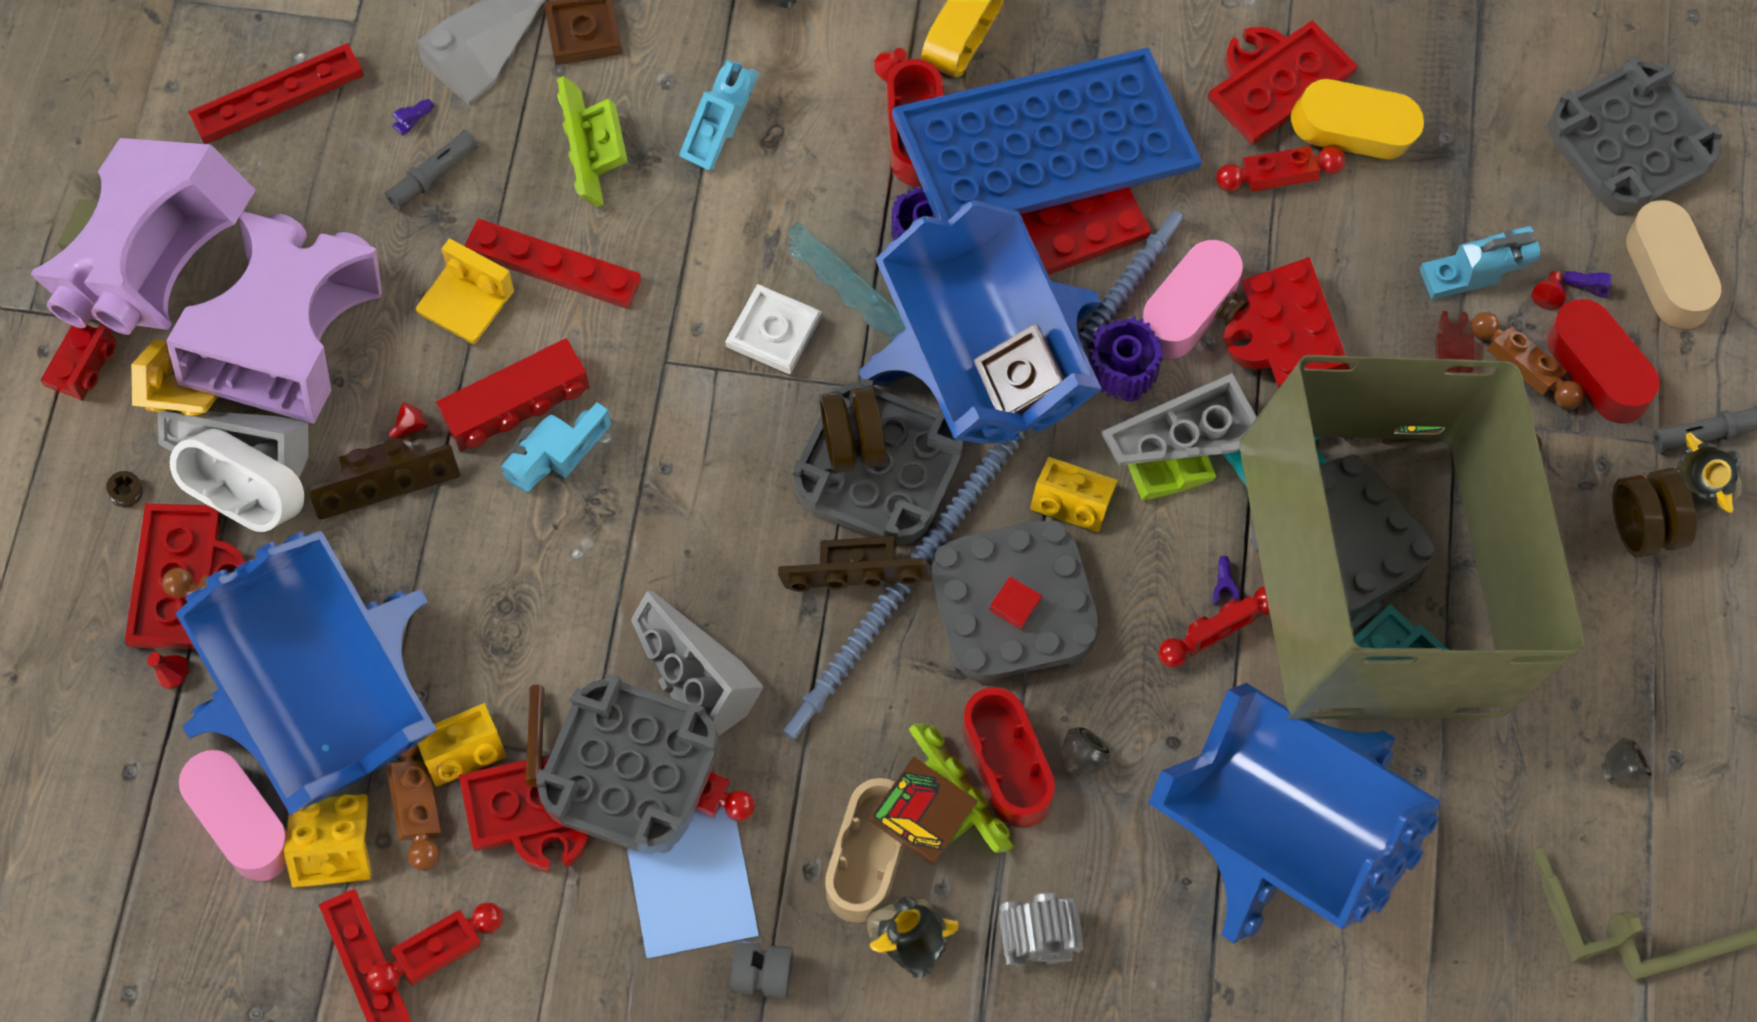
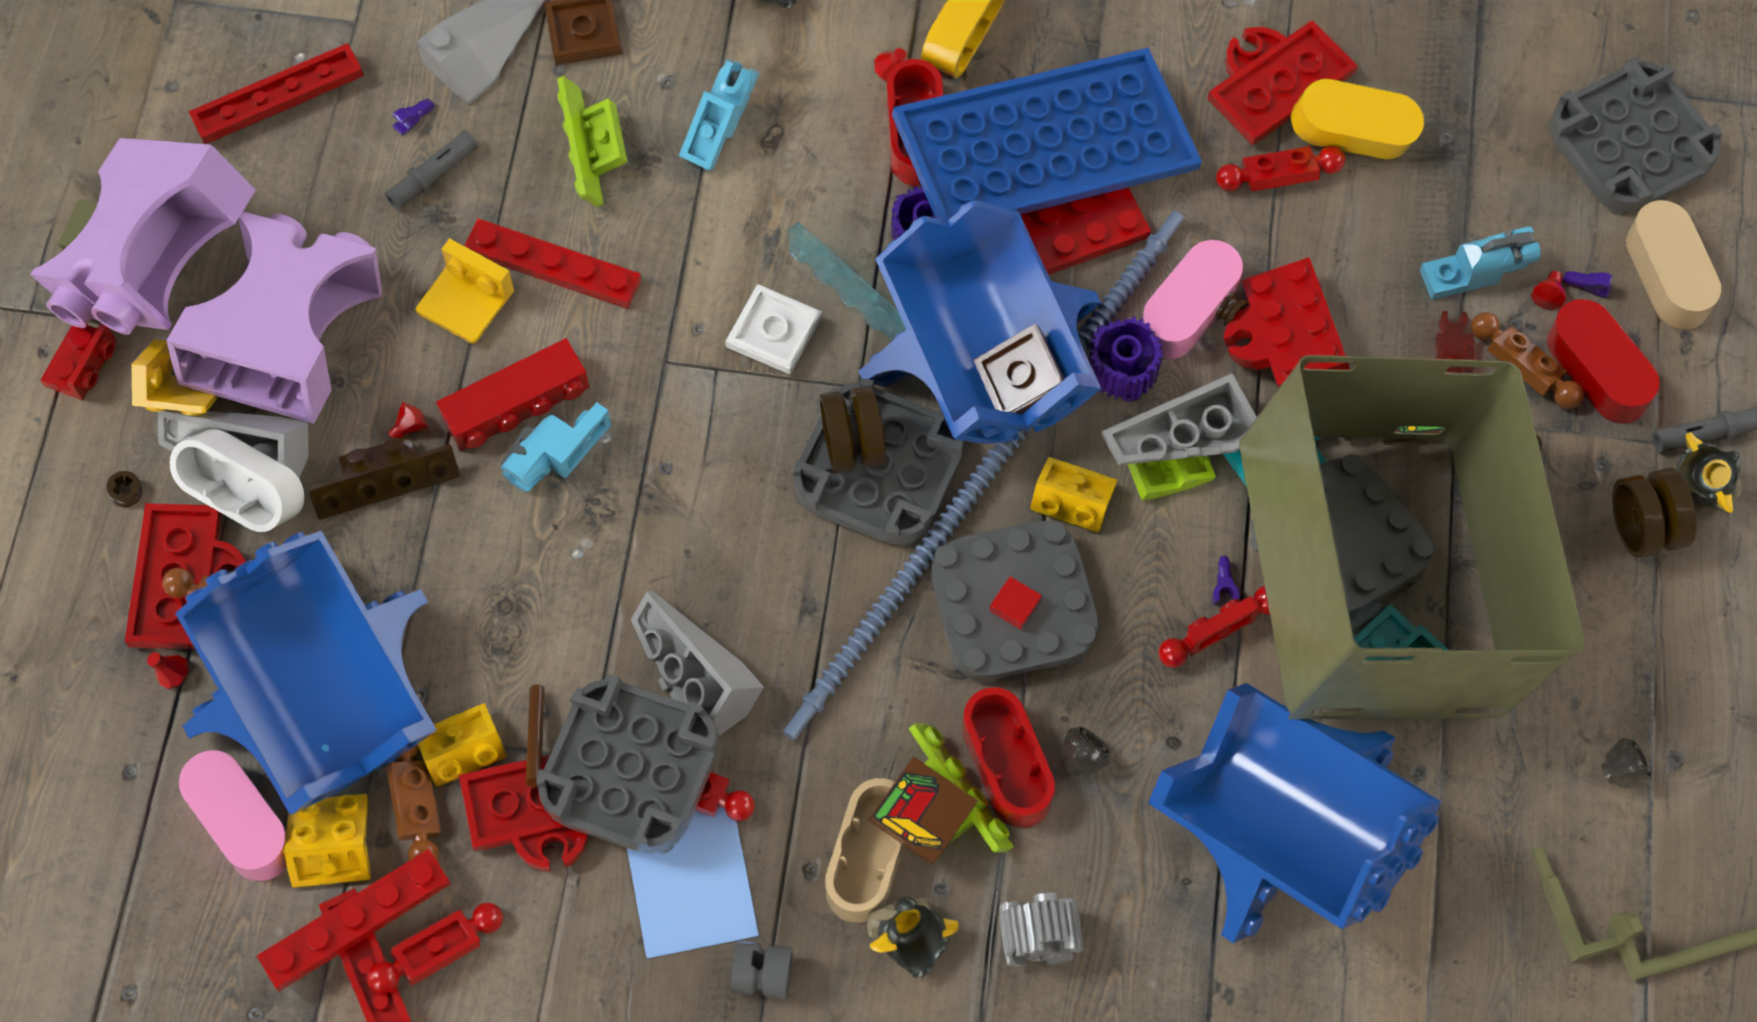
dark brown bracket [778,536,932,592] -> none
none -> red plate [256,849,451,992]

